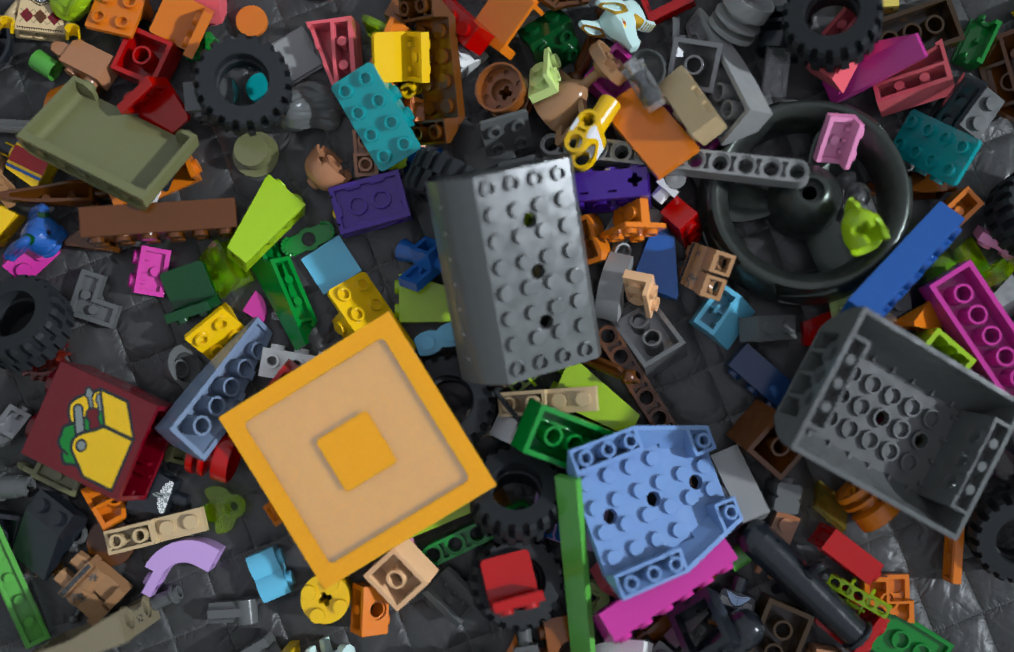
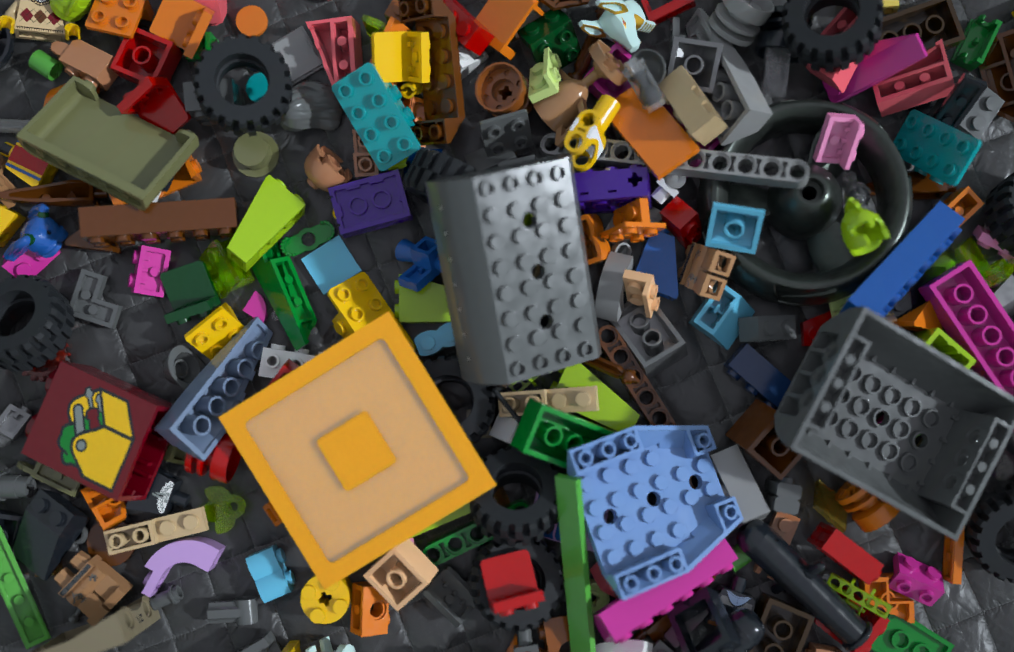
none -> medium azure slope [705,202,765,254]
none -> dark pink bracket [889,552,945,607]

